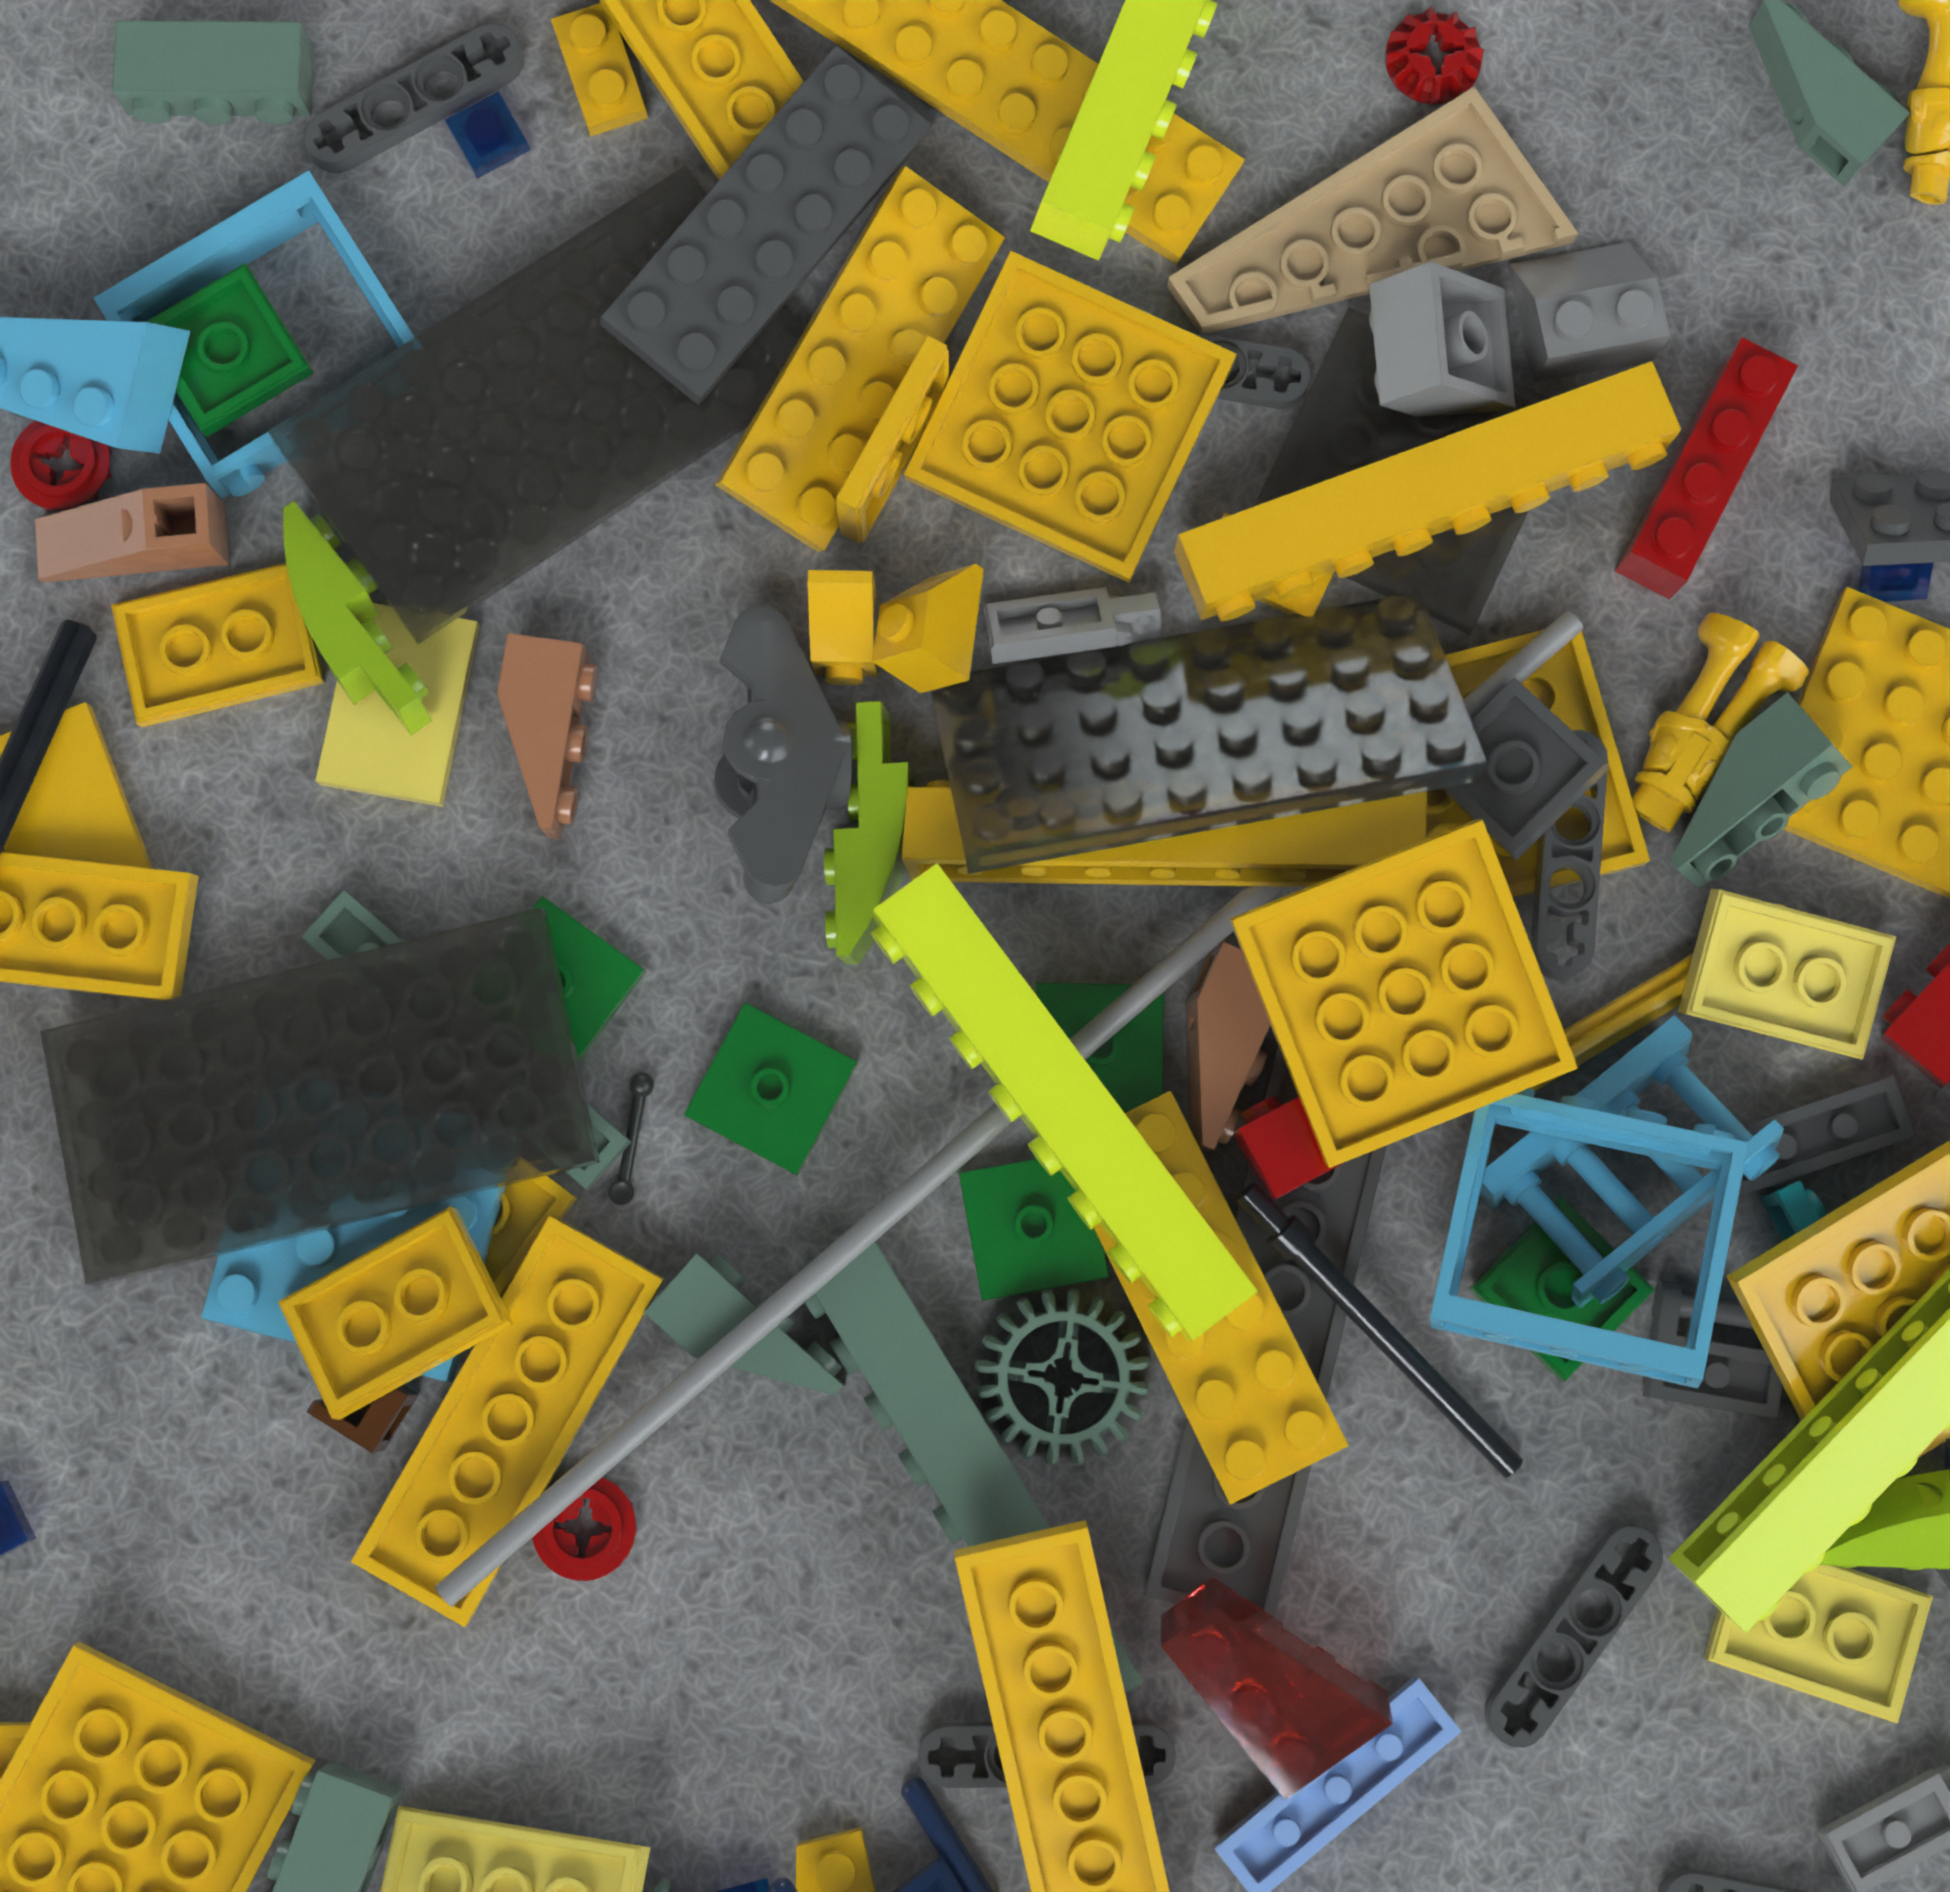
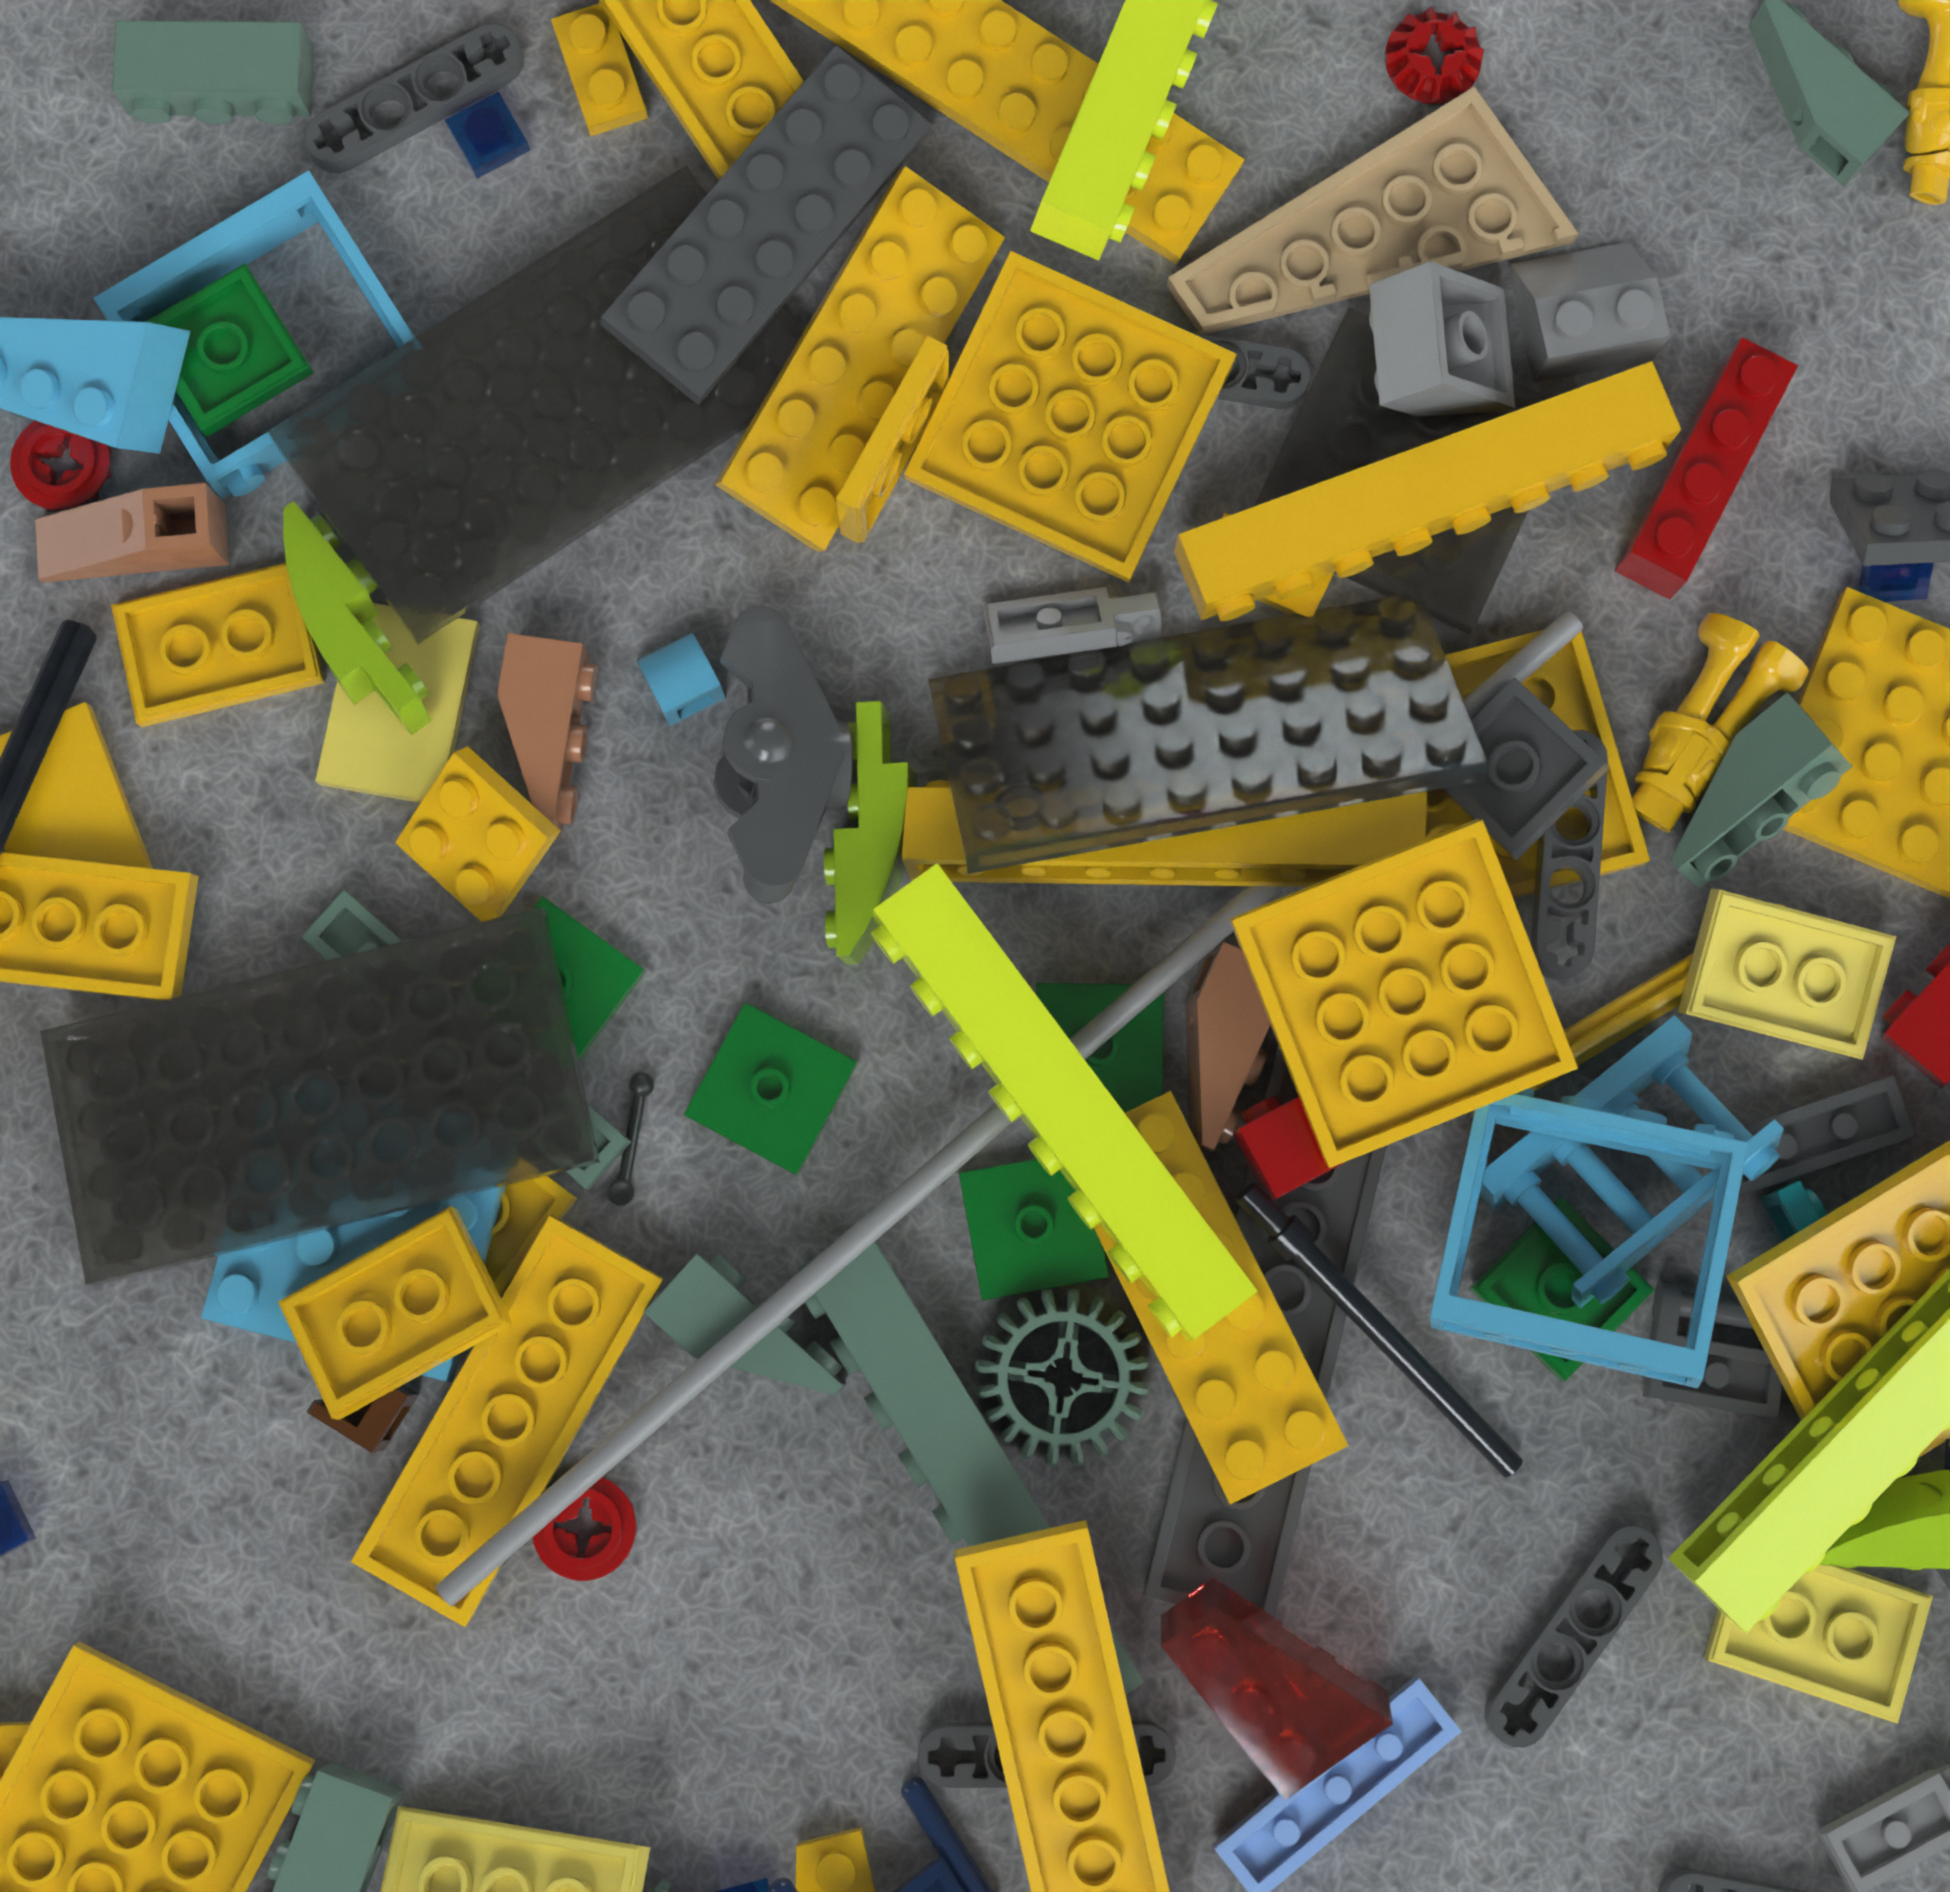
yellow slope [807,570,880,686] -> none
yellow slope [872,564,984,694] -> none
none -> yellow plate [395,746,561,927]
none -> medium azure brick [636,633,726,726]

